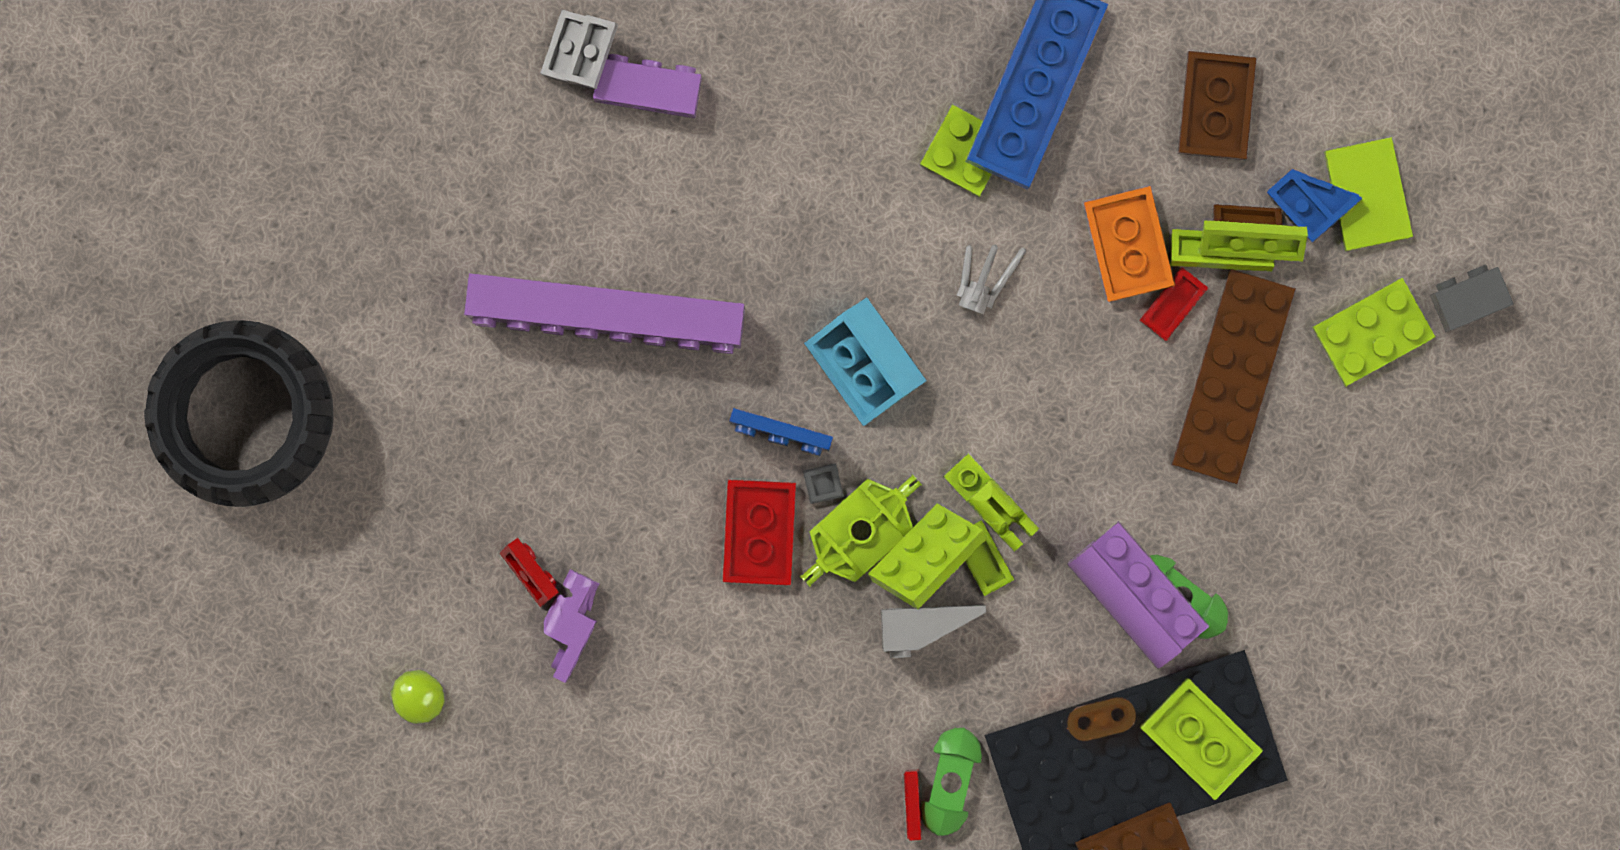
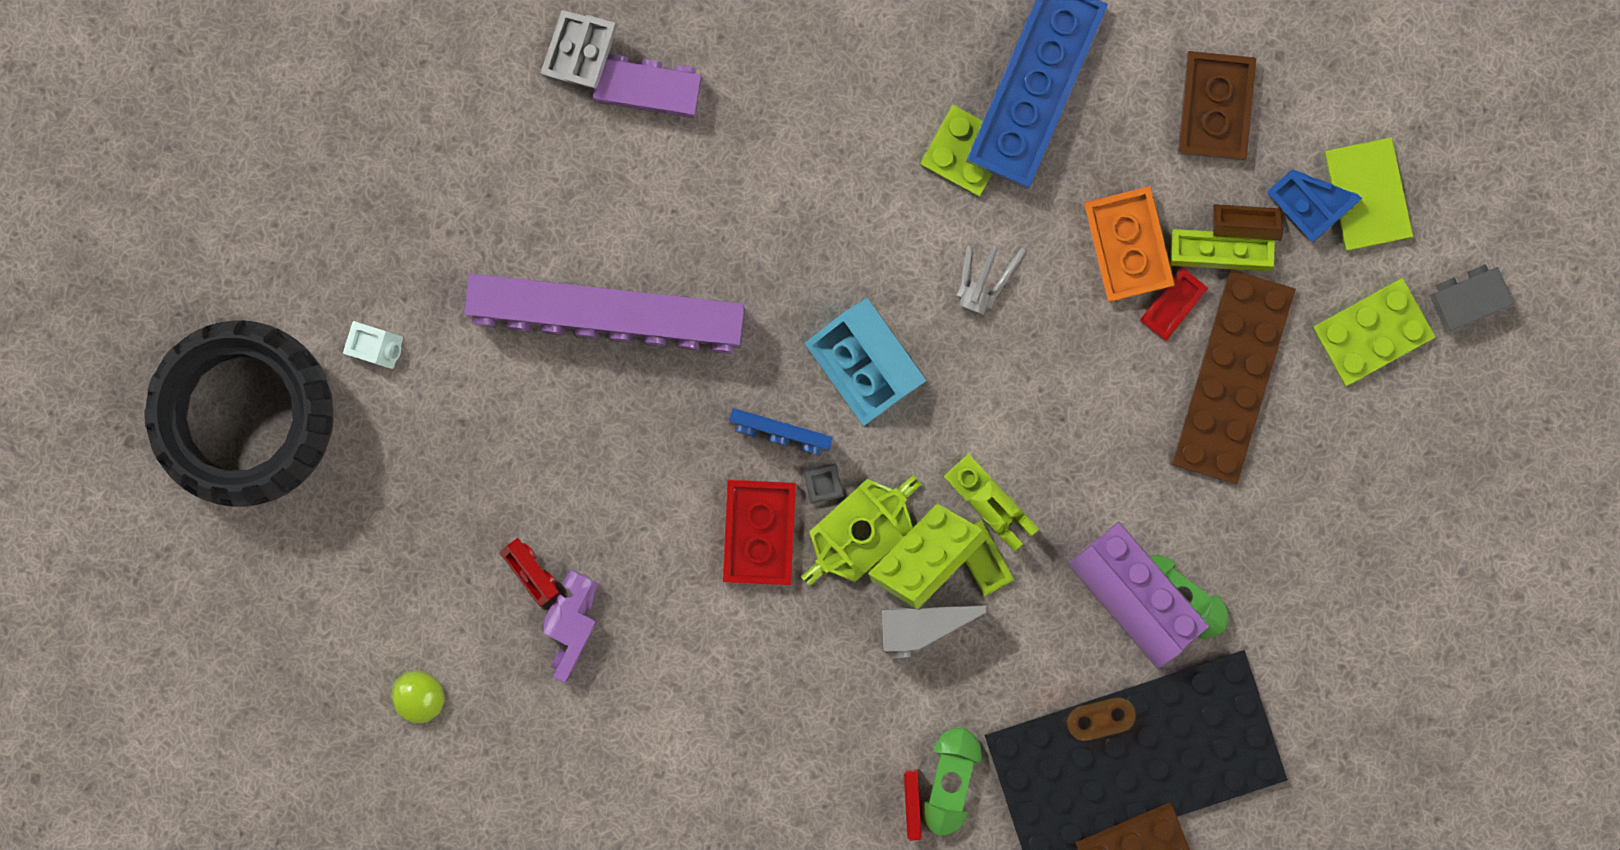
lime plate [1140,678,1263,800] -> none
lime plate [1200,220,1308,262] -> none
none -> light aqua bracket [343,321,403,369]

